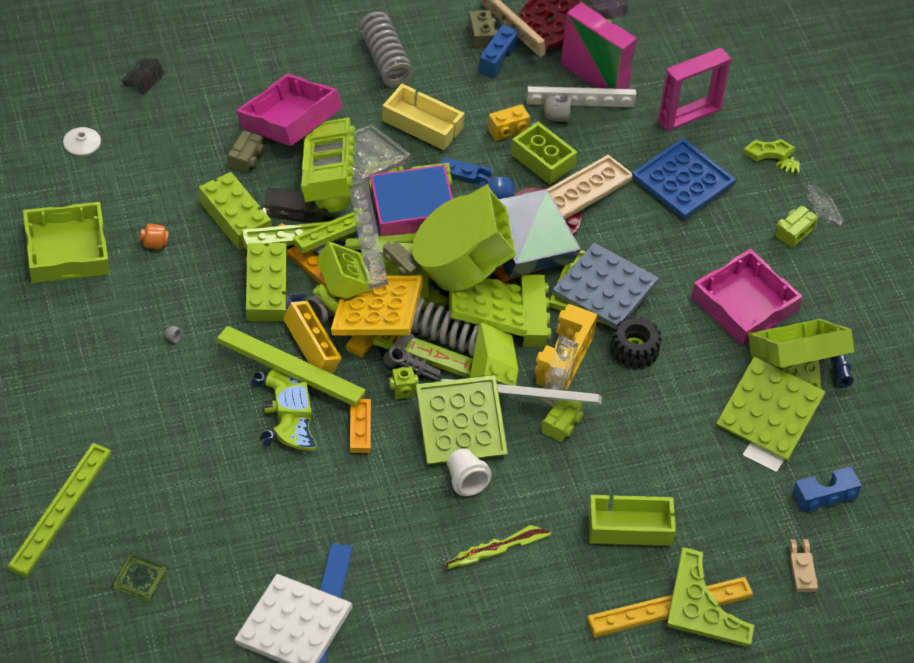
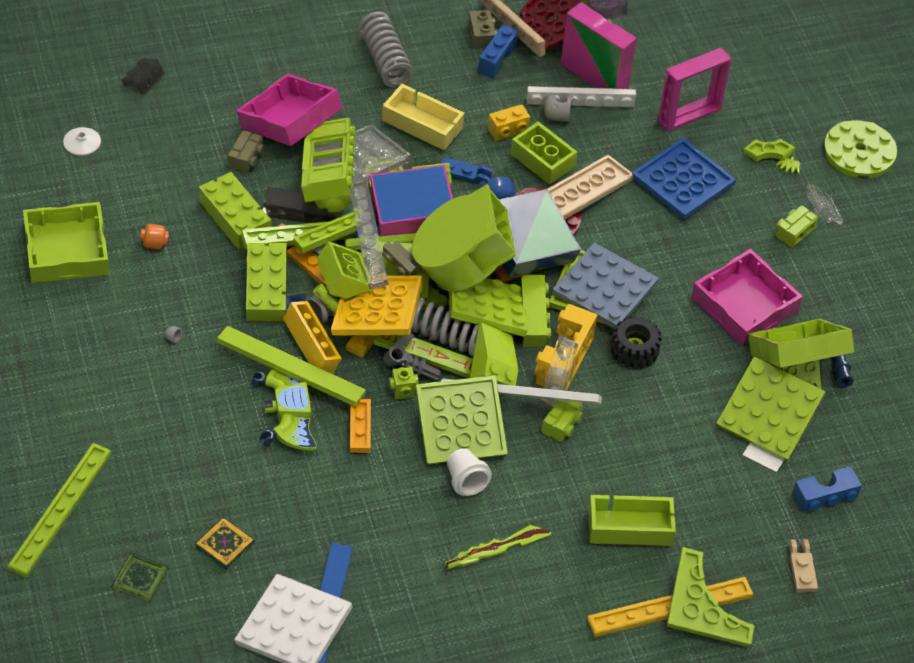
none -> tile [195,517,255,570]
none -> lime plate [824,120,897,178]

